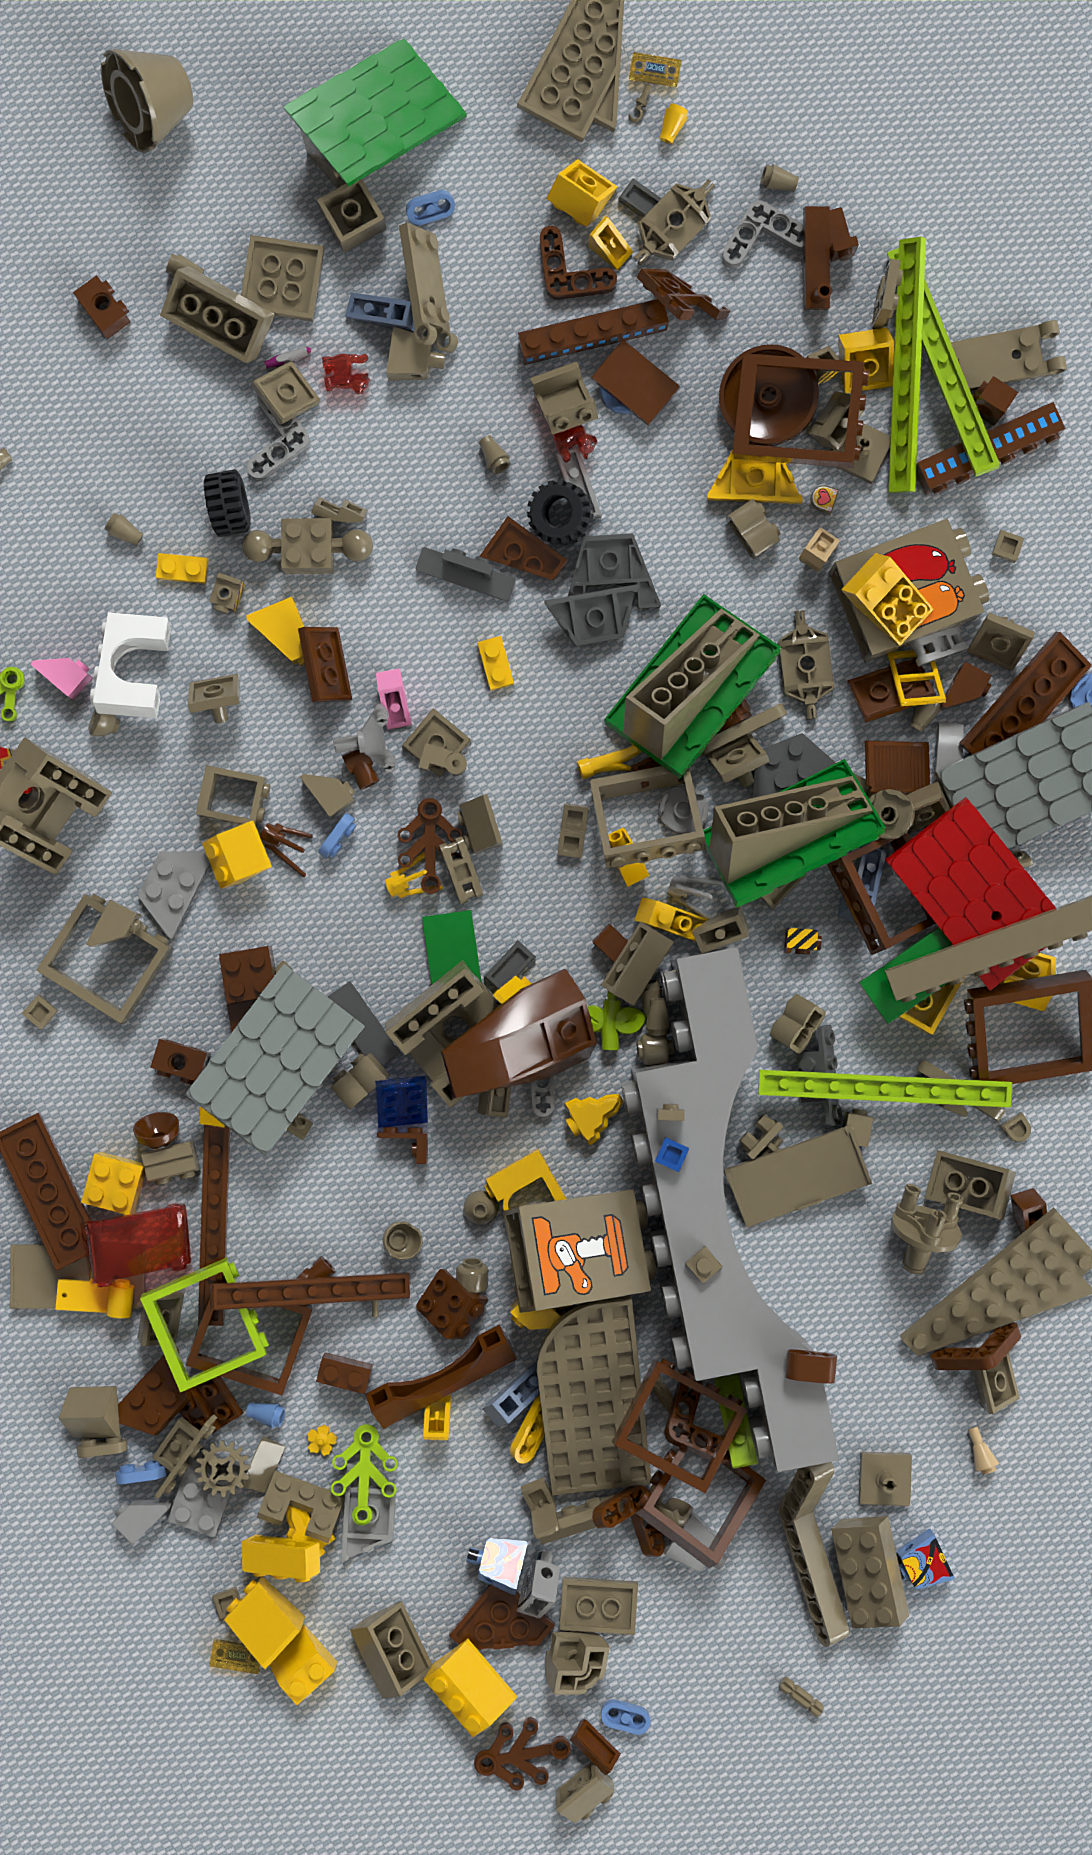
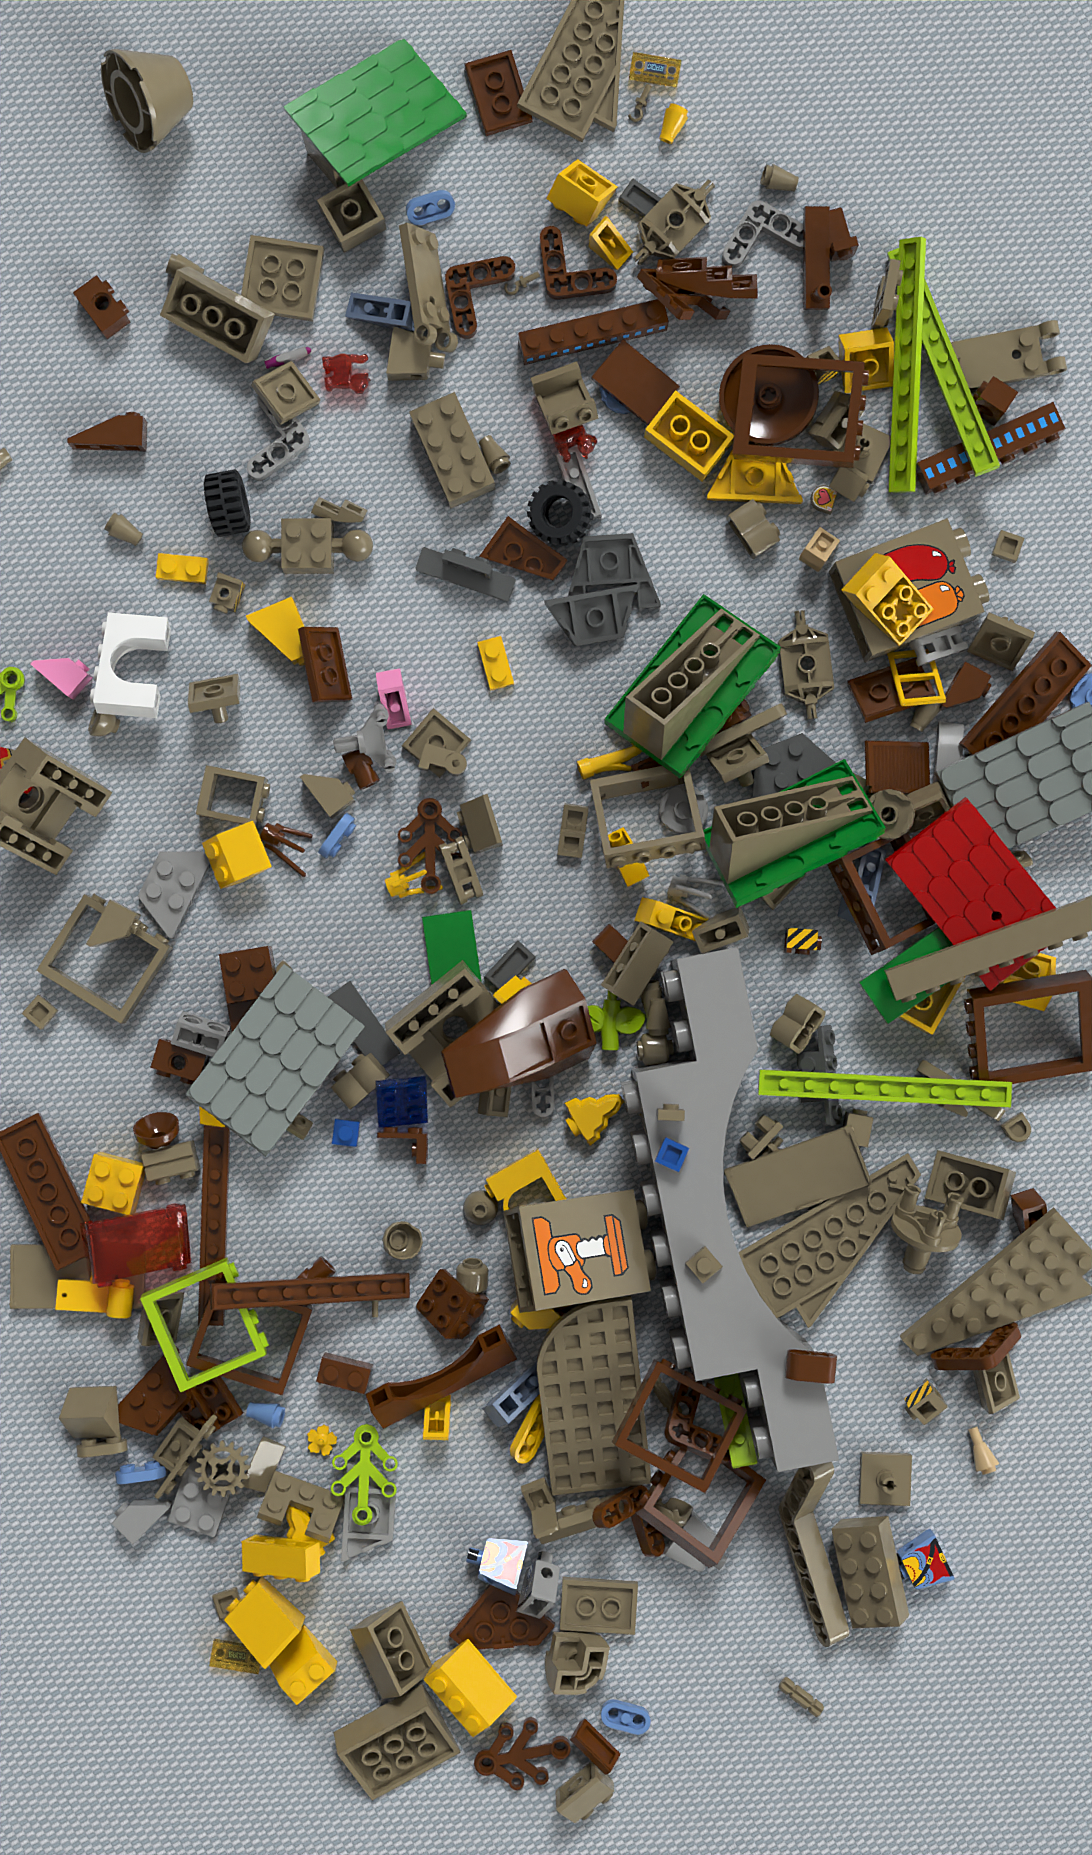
none -> reddish brown slope [67,412,148,452]
none -> light grey brick [171,1011,231,1057]
none -> blue plate [332,1119,360,1147]
none -> dark tan slope [333,1684,461,1801]
none -> dark tan brick [409,392,495,509]
none -> reddish brown beam [445,256,515,339]
none -> reddish brown tile [464,50,533,136]
none -> dark tan hand [504,271,541,295]
none -> yellow brick [644,390,734,482]
none -> reddish brown slope [656,257,758,299]
none -> dark tan wing [738,1153,921,1328]
none -> dark tan brick [829,467,870,502]
none -> dark tan brick [904,1378,948,1425]

